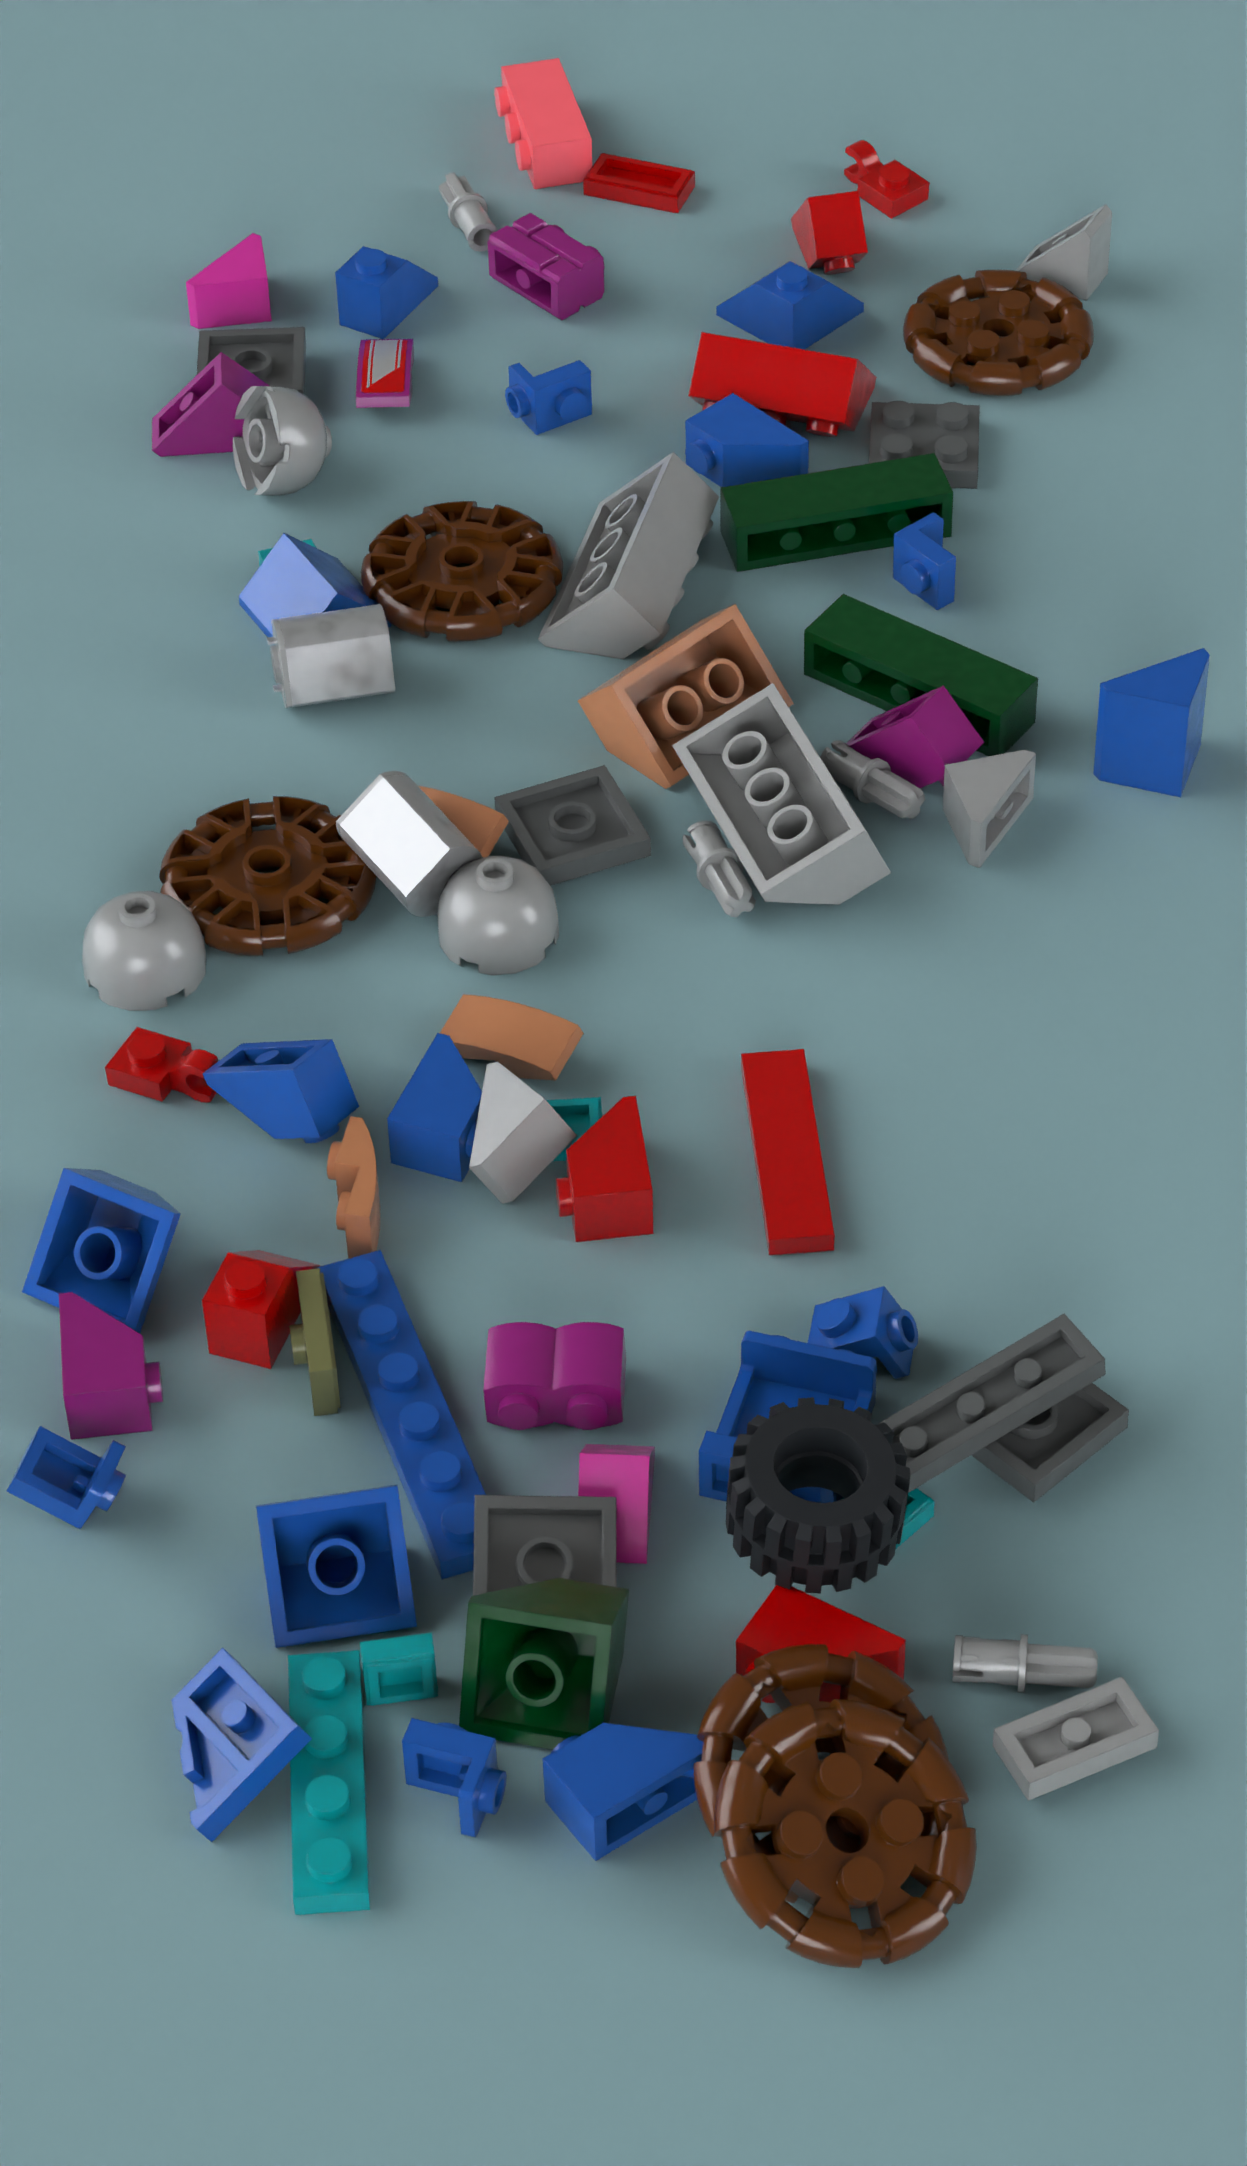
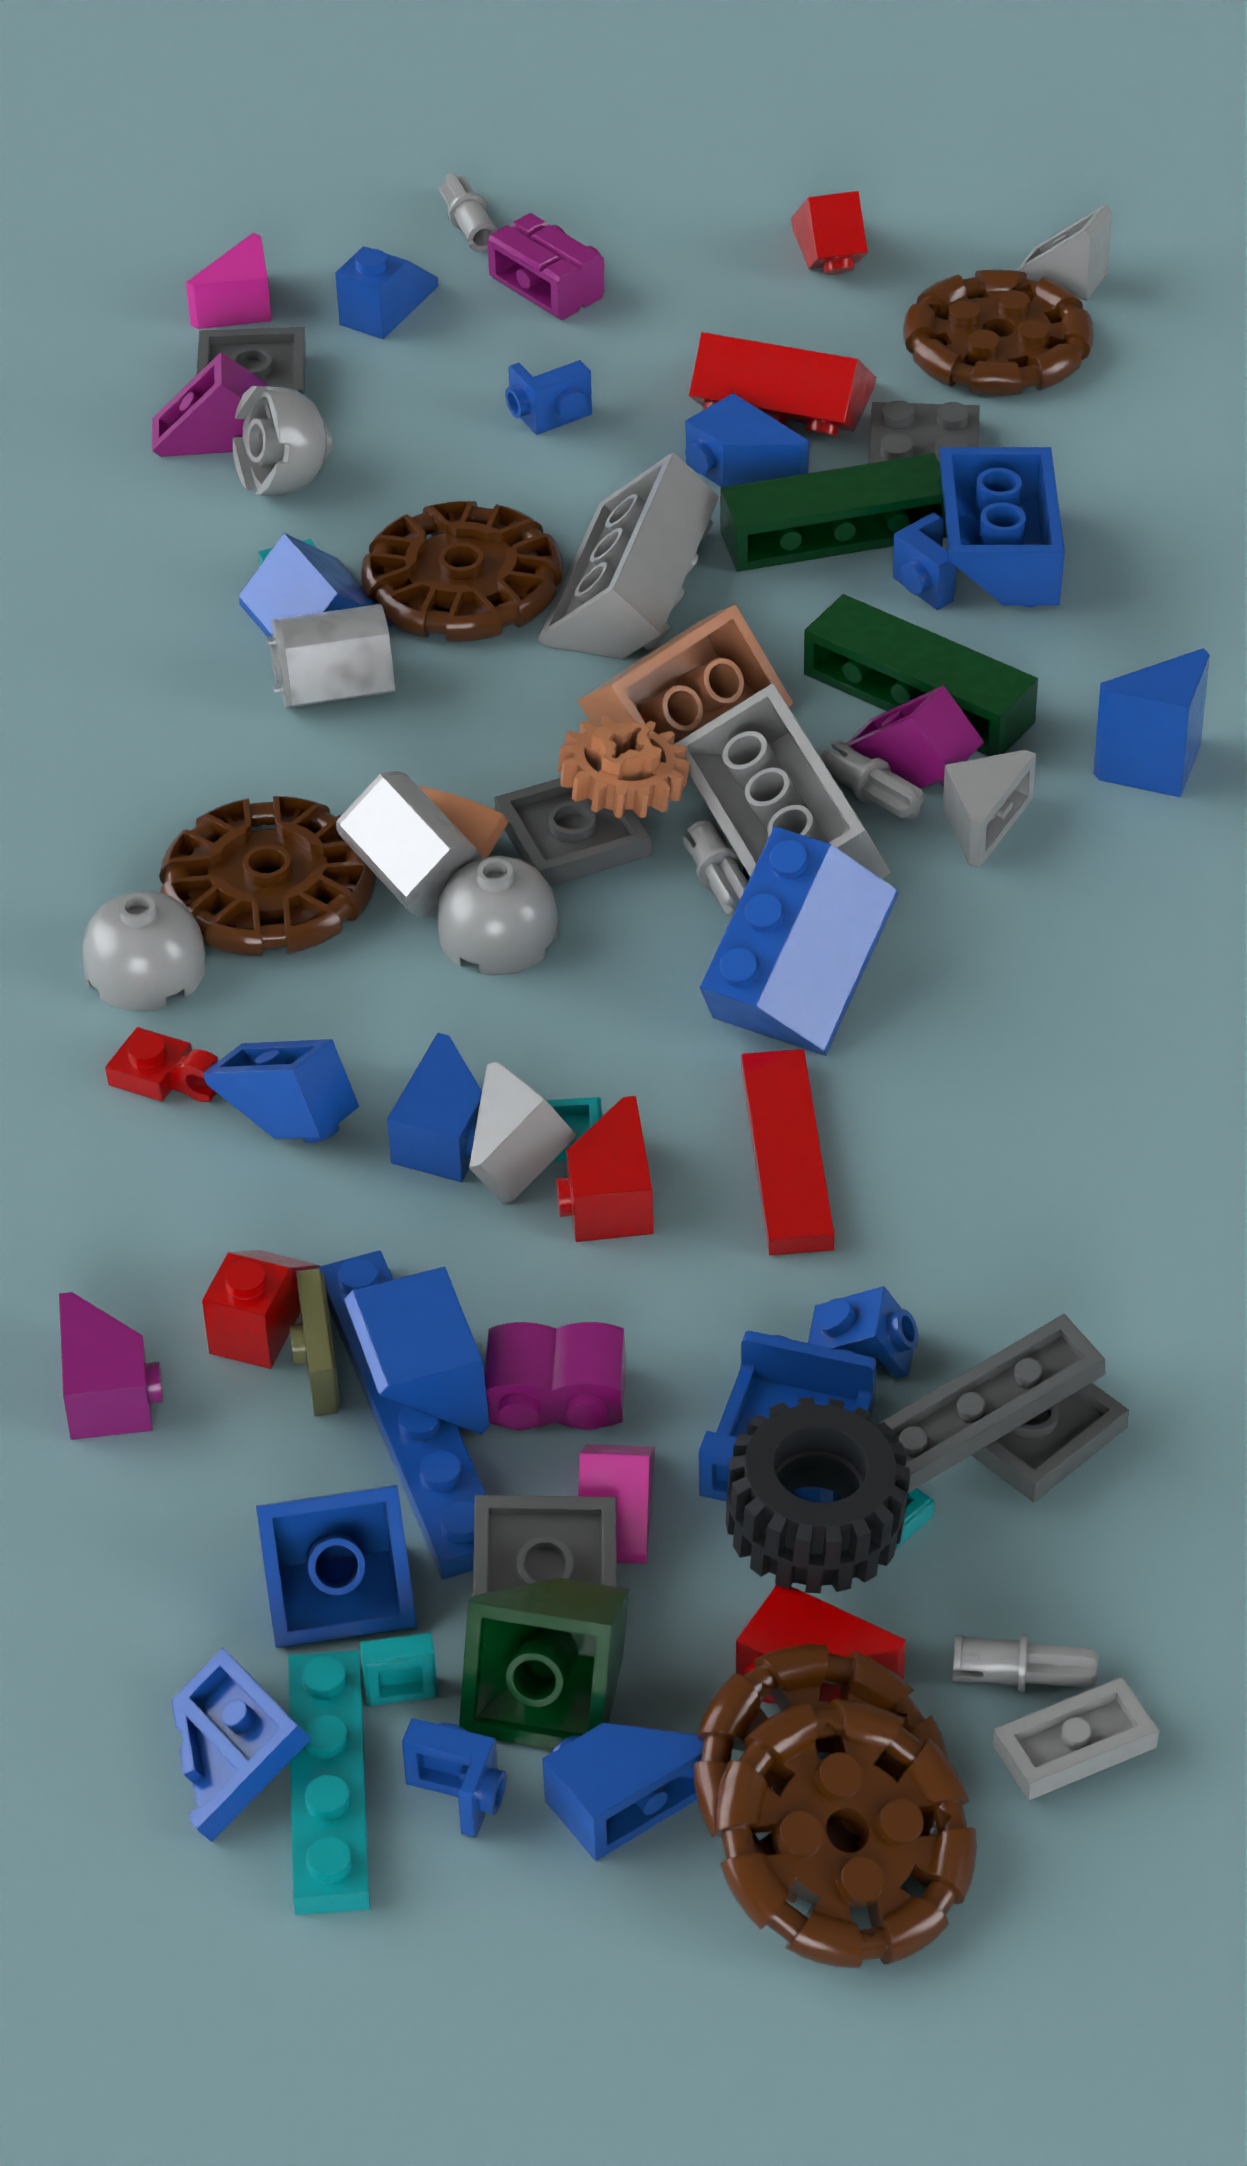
blue bracket [6,1426,126,1529] -> none
blue slope [22,1168,181,1333] -> none
nougat slope [327,1116,380,1258] -> none
slope [356,339,414,408] -> none
nougat slope [440,994,584,1081] -> none
coral brick [494,58,592,189] -> none
red tile [583,153,695,213] -> none
blue slope [716,261,864,350] -> none
red plate [844,140,930,219] -> none
none -> blue slope [344,1266,490,1435]
none -> nougat gear [558,715,690,818]
none -> slope [699,826,898,1056]
none -> blue slope [939,447,1065,607]

